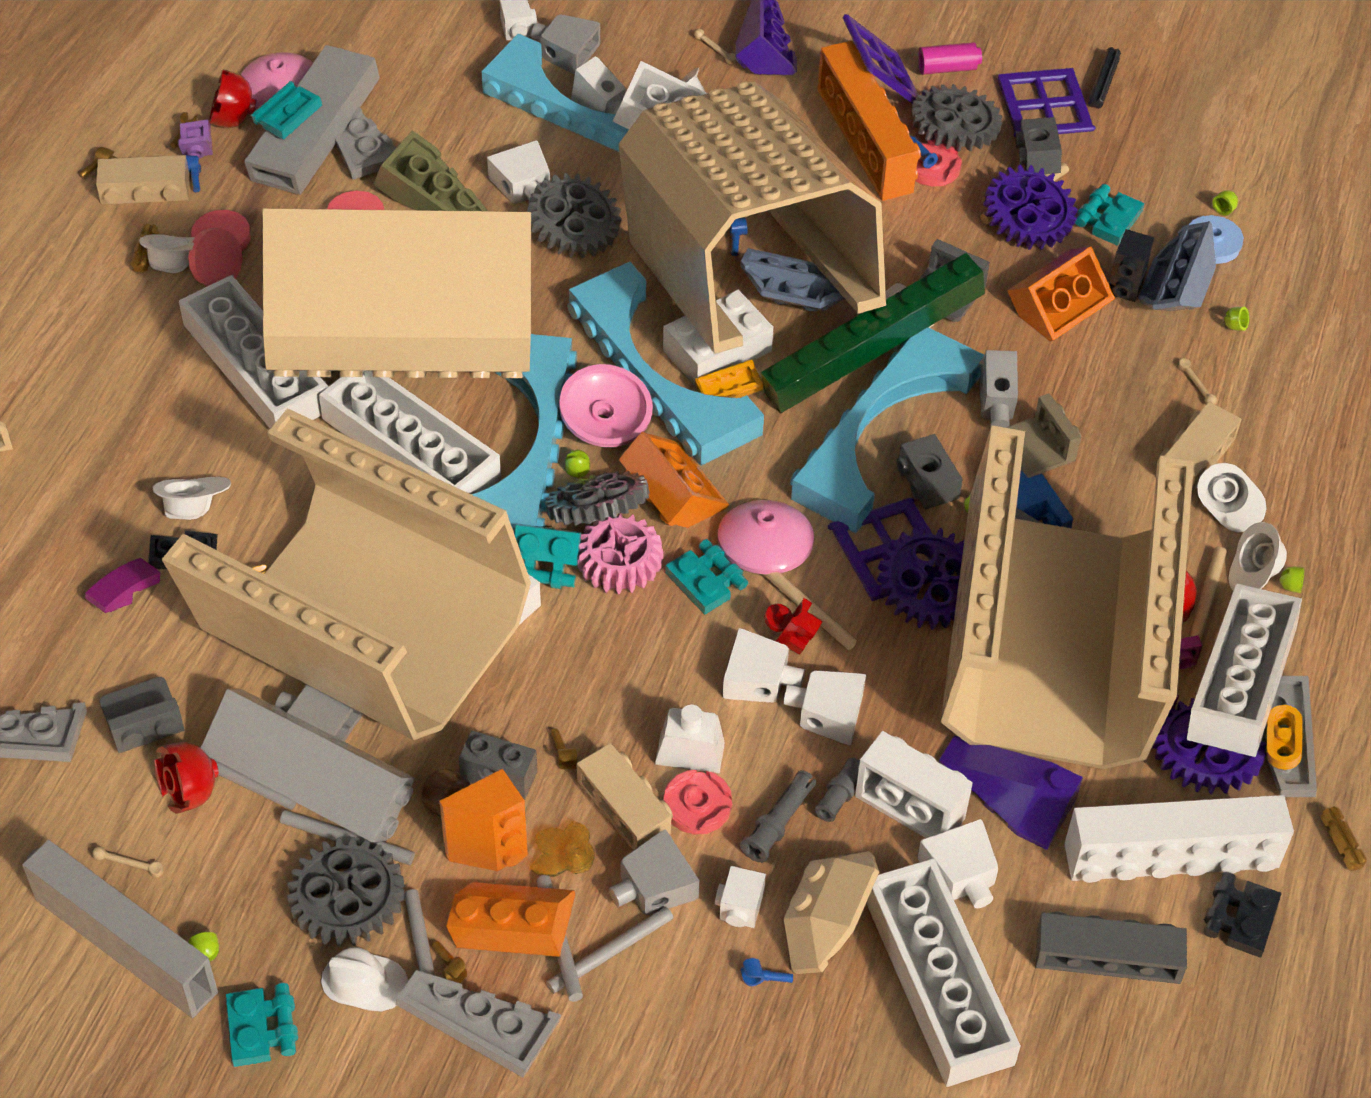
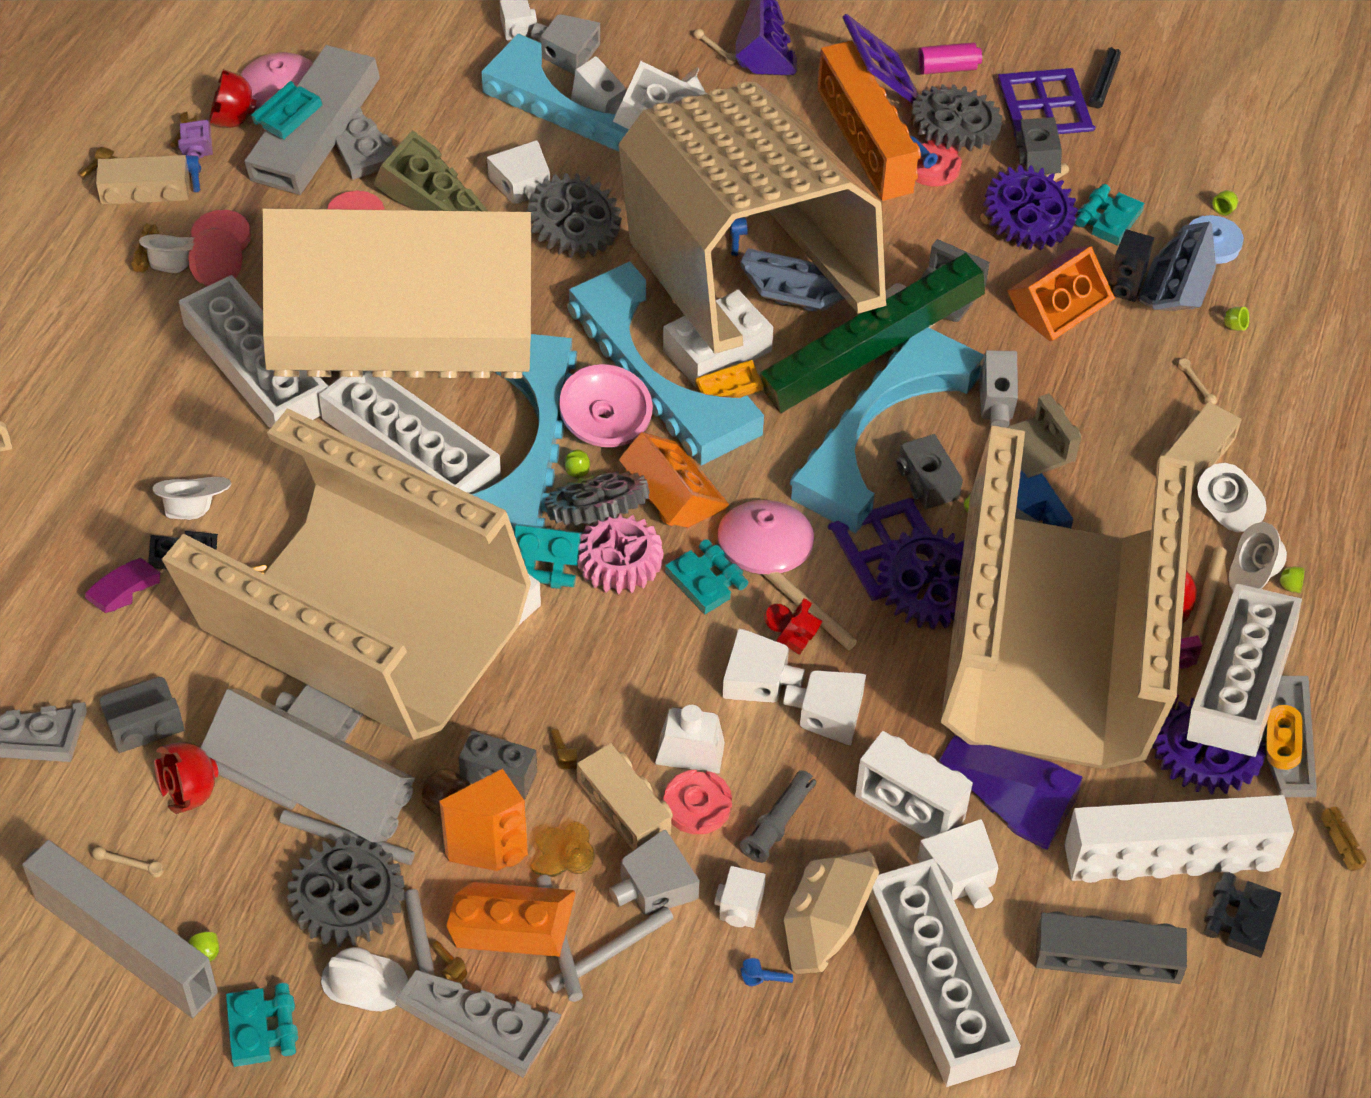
dark grey pin [815,758,860,822] -> none

